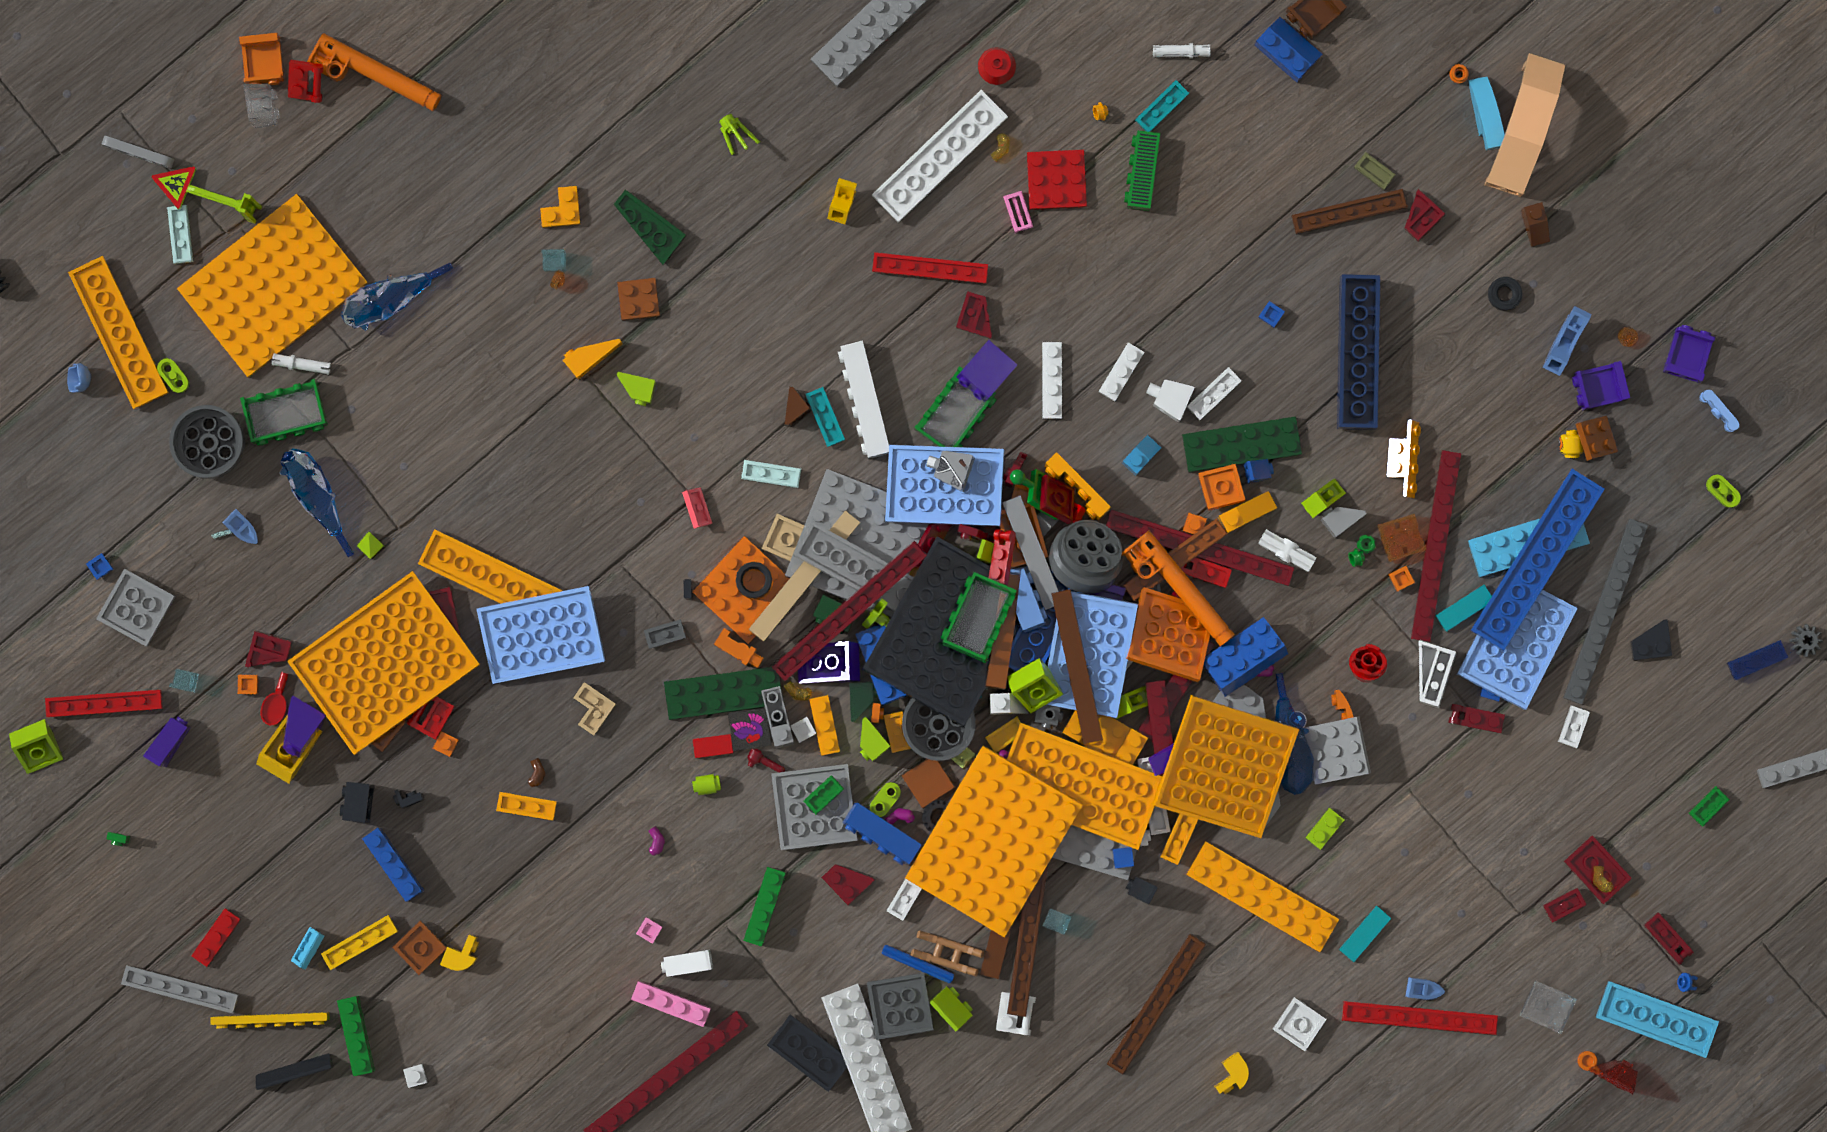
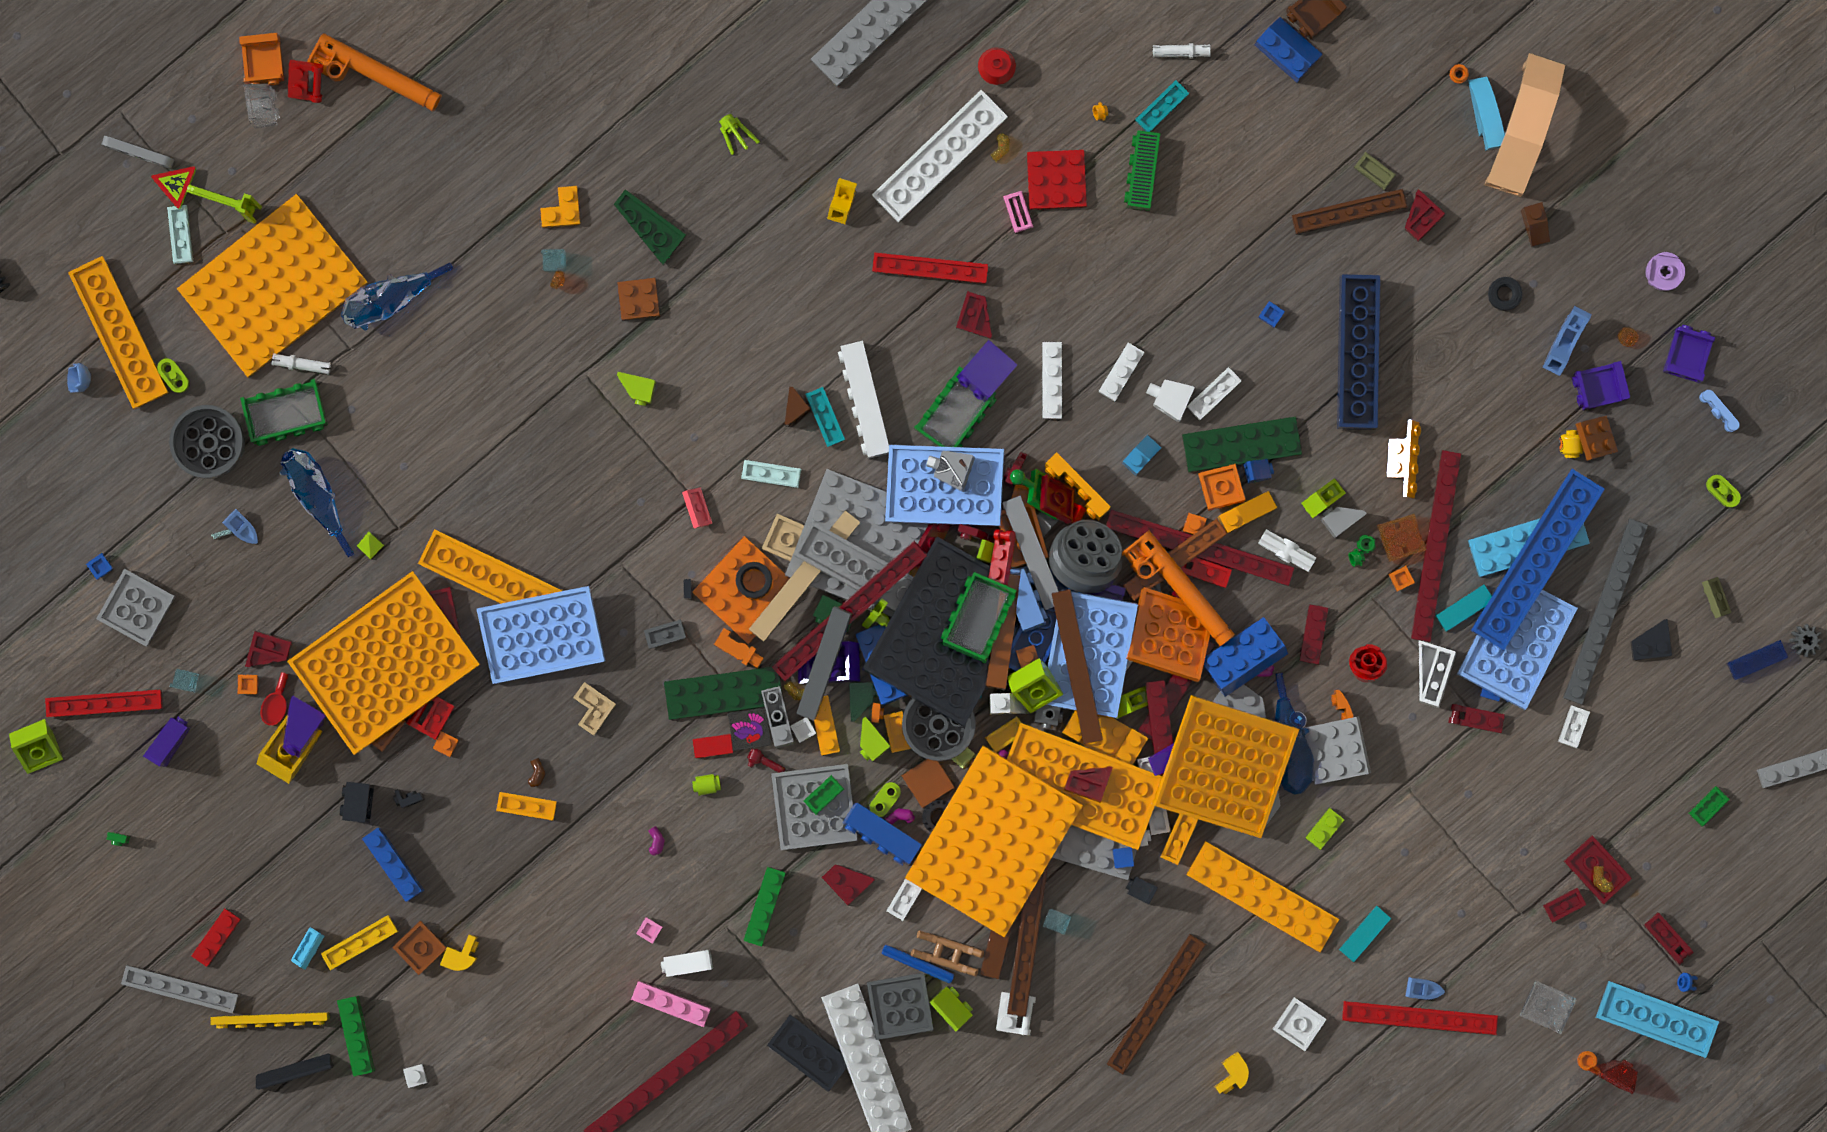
light orange slope [563,339,623,380] -> none
none -> dark grey tile [796,606,852,721]
none -> dark orange plate [1016,645,1038,668]
none -> dark red wing [1064,766,1113,803]
none -> dark red plate [1299,604,1328,664]
none -> lavender plate [1646,252,1685,291]
none -> olive plate [1702,577,1732,618]

